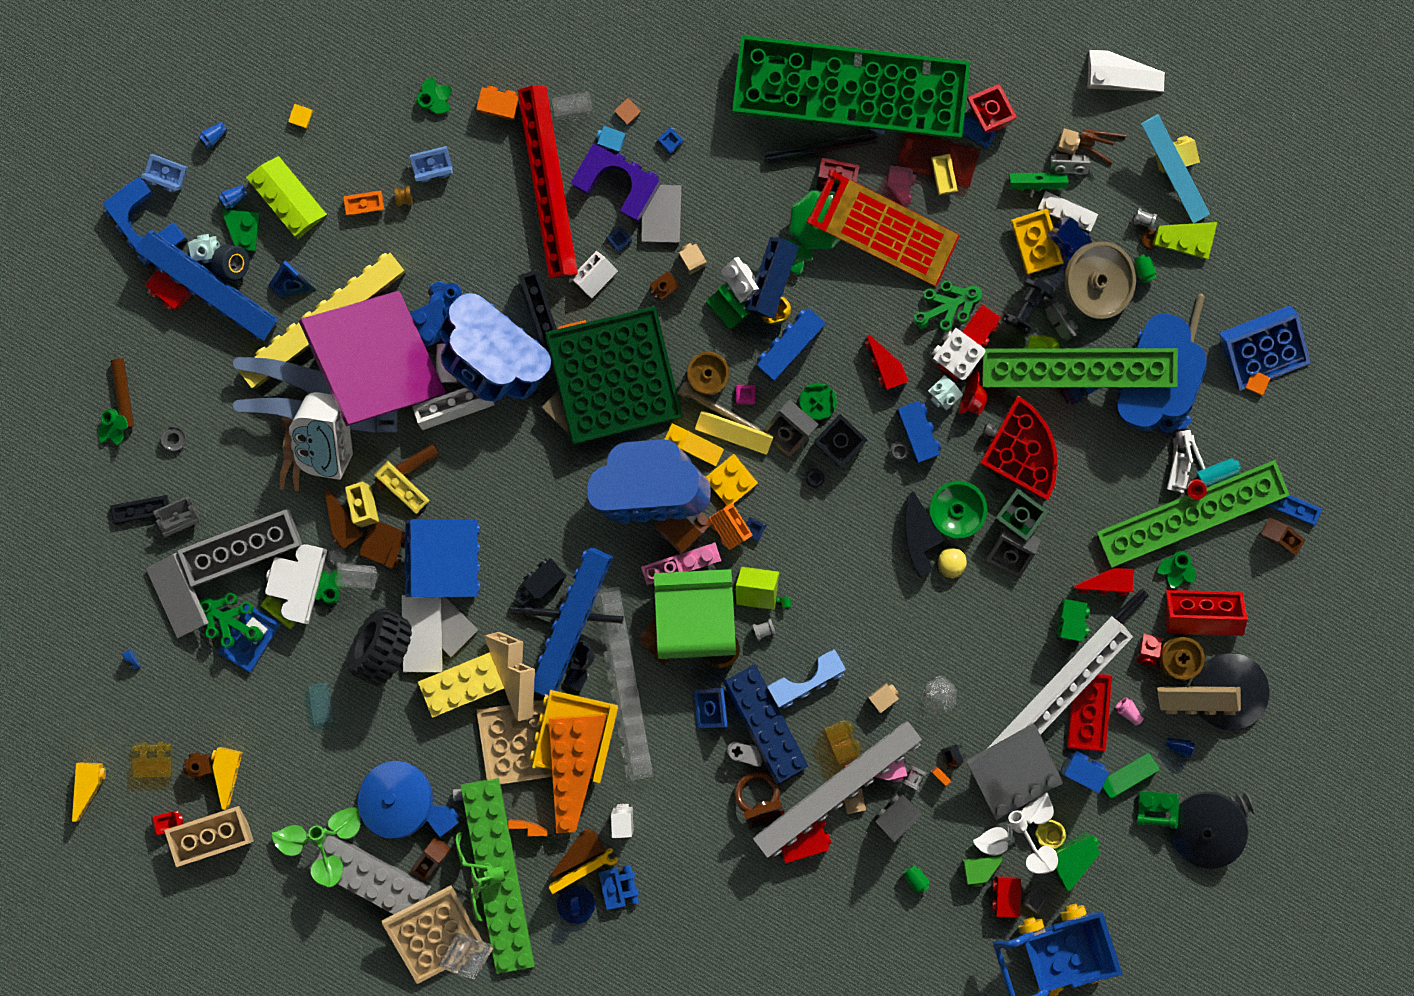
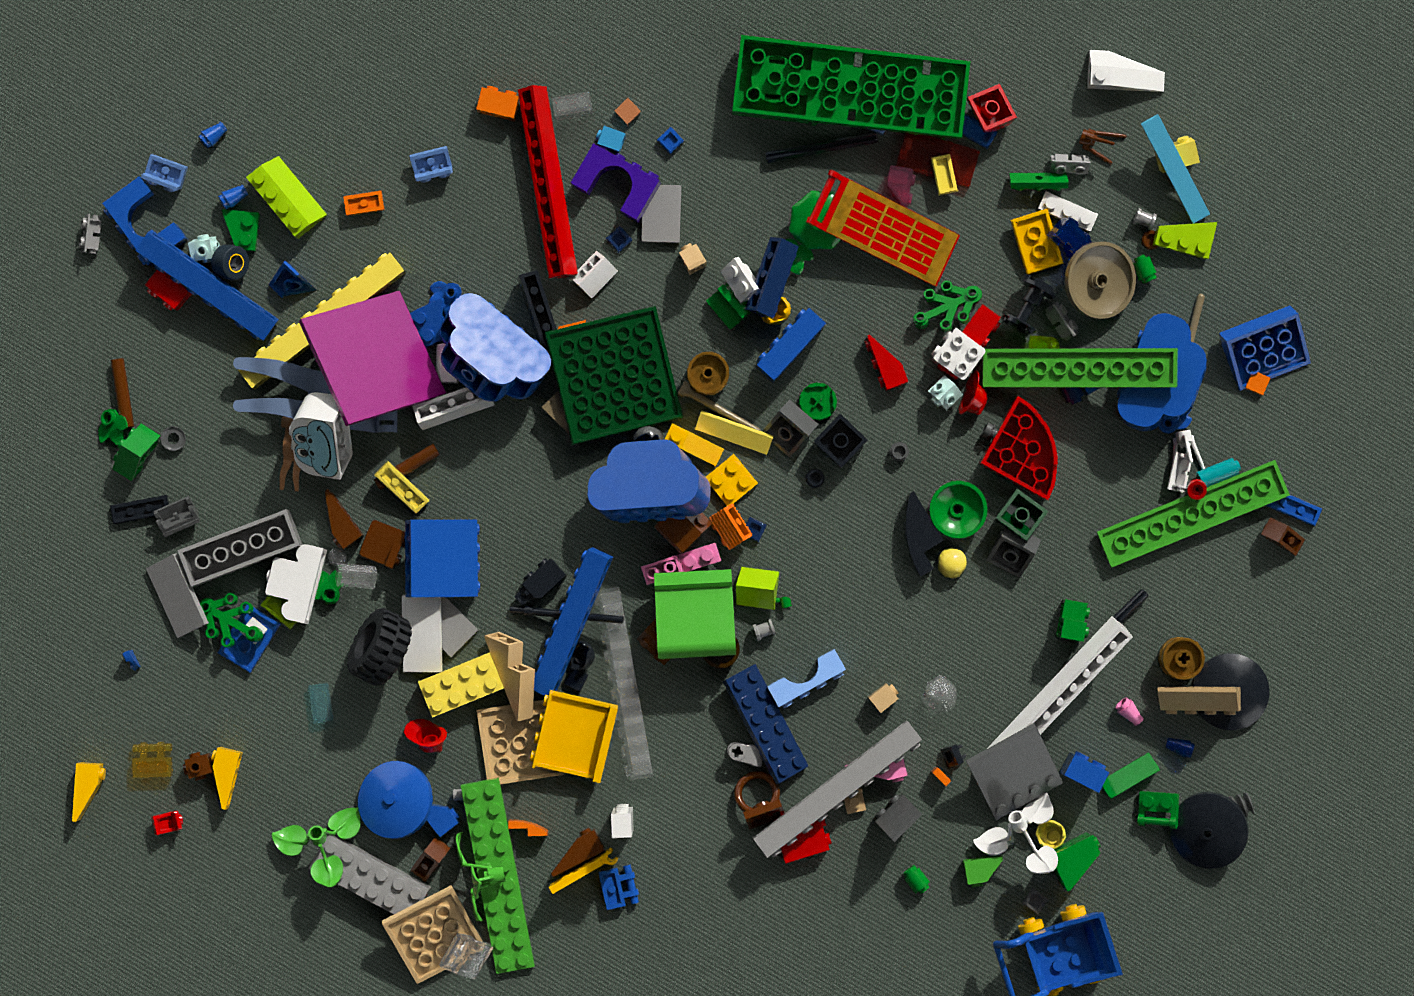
tan slope [164,806,254,867] -> none
yellow tile [288,104,313,129] -> none
light yellow brick [345,482,379,528] -> none
pearl gold wheel [394,186,413,207] -> none
green plate [416,77,452,114] -> none
orange wing [549,714,607,833] -> none
clear blue tile [557,885,595,924] -> none
reddish brown brick [650,271,680,302] -> none
blue slope [693,687,727,728] -> none
dark pink tile [736,385,756,405] -> none
dark red bracket [816,158,859,191] -> none
clear yellow brick [824,719,862,764] -> none
blue brick [897,400,941,463] -> none
light grey bush [903,765,927,790] -> none
red brick [992,876,1021,918] -> none
tan brick [1056,128,1080,155] -> none
red tile [1067,674,1112,752] -> none
red slope [1072,568,1134,596] -> none
red bracket [1136,634,1162,667] -> none
green plate [1158,551,1196,588] -> none
red slope [1165,590,1248,636] -> none
none -> light grey hinge [79,214,102,254]
none -> green brick [112,423,161,481]
none -> red piece [404,719,447,753]
none -> dark grey hair [634,426,663,442]

